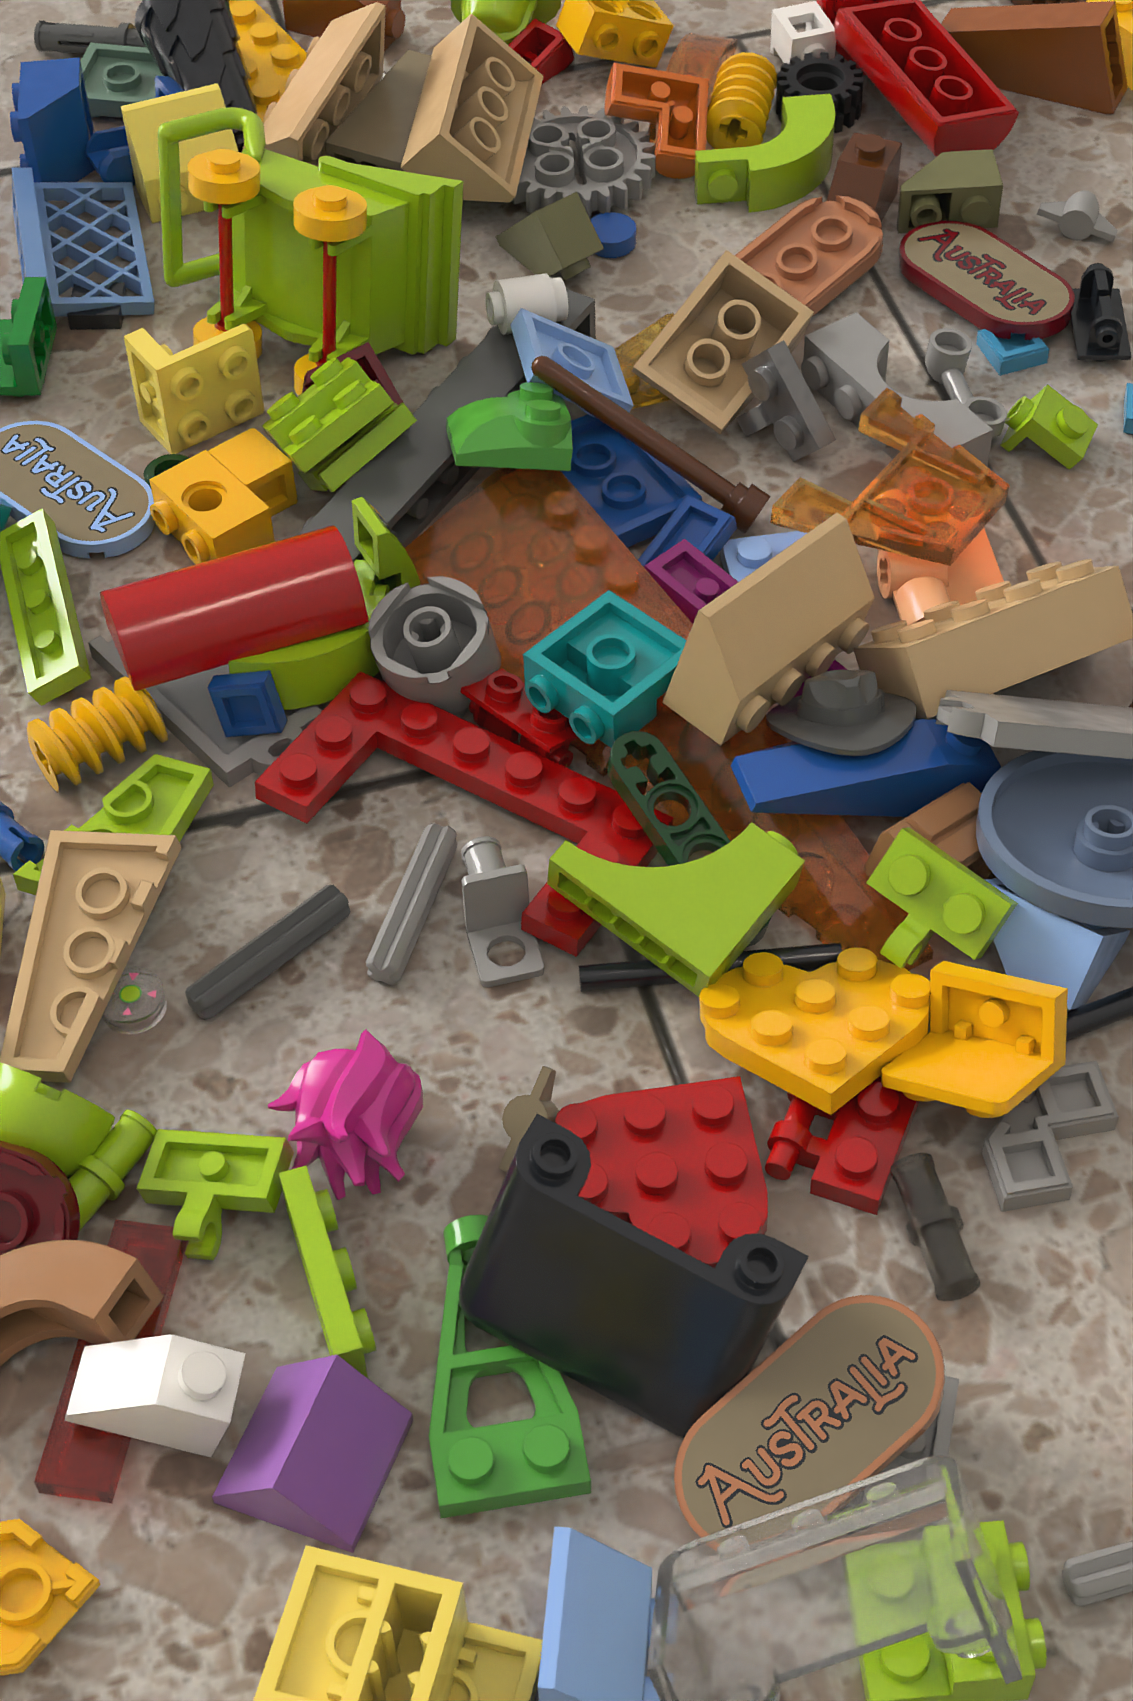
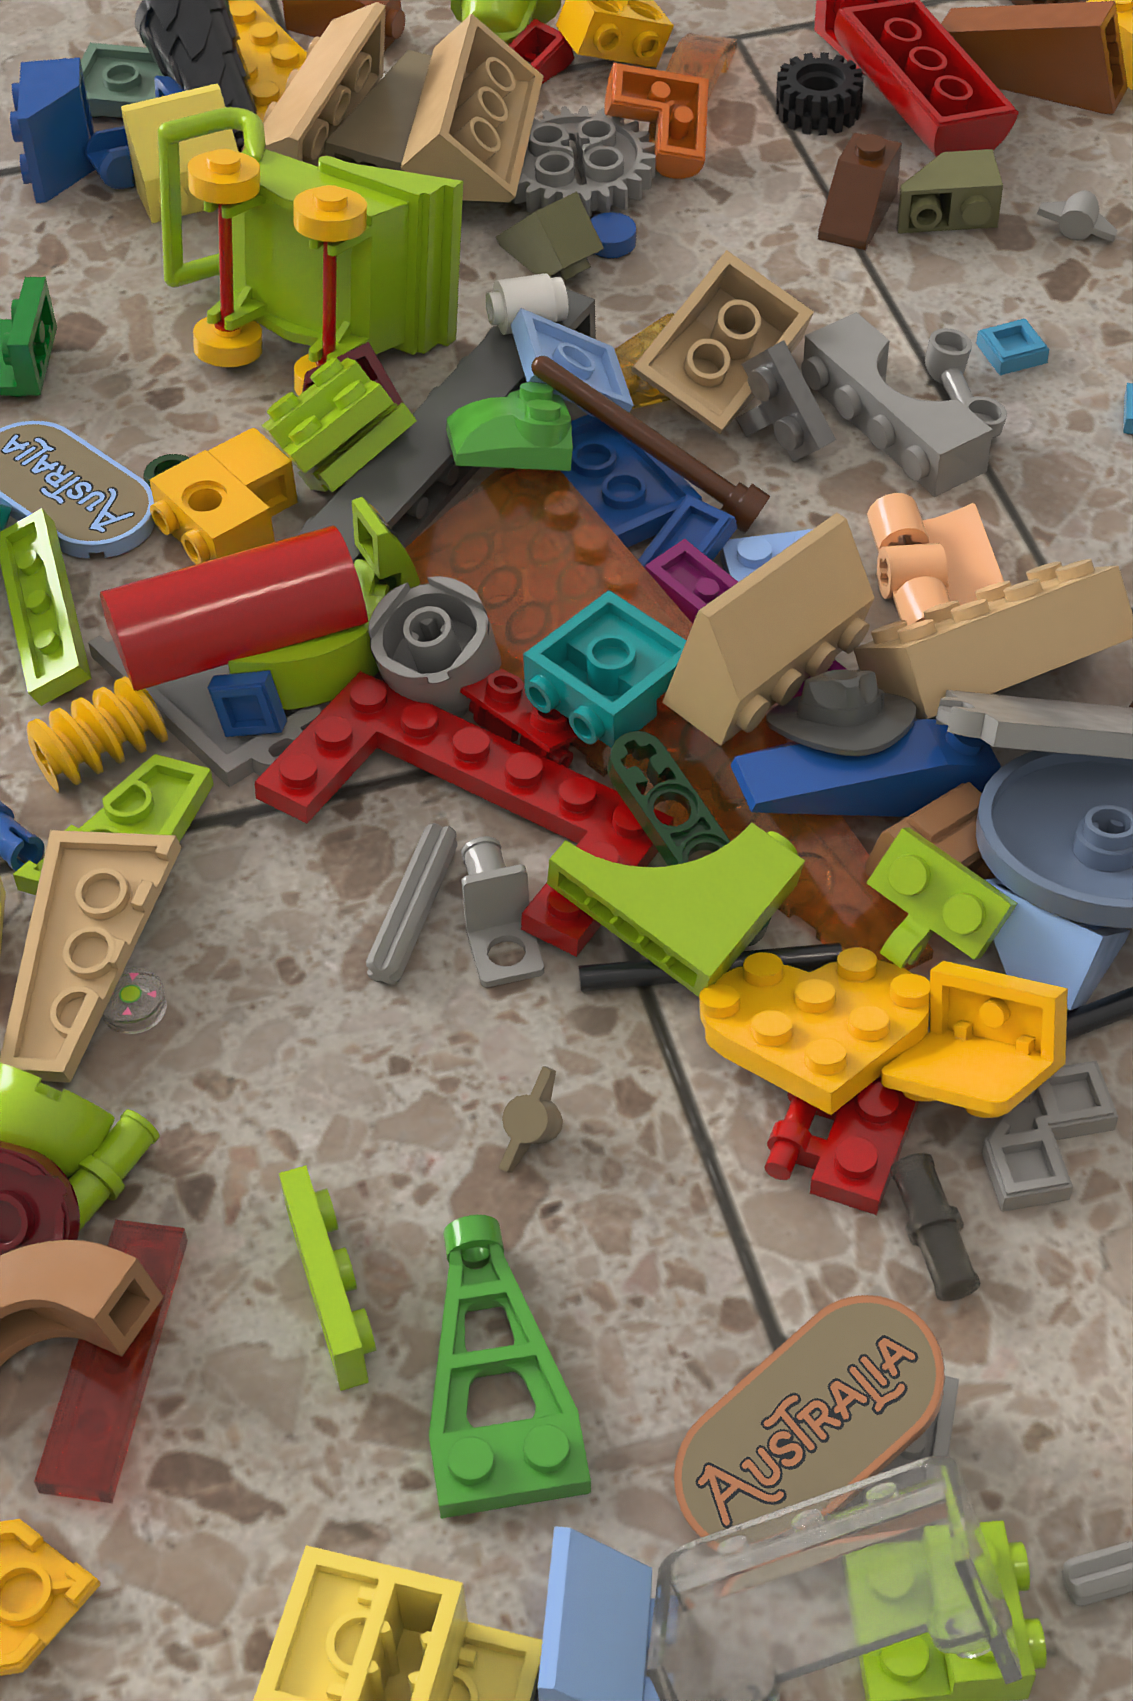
medium blue fence [12,168,155,316] -> none
dark grey pin [34,20,146,54] -> none
white slope [64,1334,245,1457] -> none
black tile [67,282,127,330] -> none
light yellow bracket [124,324,264,454] -> none
lime plate [136,1129,294,1260] -> none
dark grey axle [185,885,351,1020] -> none
medium lavender slope [212,1355,413,1553] -> none
dark pink hair [267,1029,423,1200] -> none
black windscreen [459,1114,809,1437] -> none
red plate [555,1076,768,1268] -> none
lime arch [695,94,835,213] -> none
yellow piece [706,52,777,149] -> none
nougat tile [735,196,883,317] -> none
white brick [770,1,836,64] -> none
clear orange wing [770,388,1010,566] -> none
tile [899,221,1075,341] -> none
lime bracket [1000,384,1098,470] -> none
black hinge [1071,263,1131,361] -> none

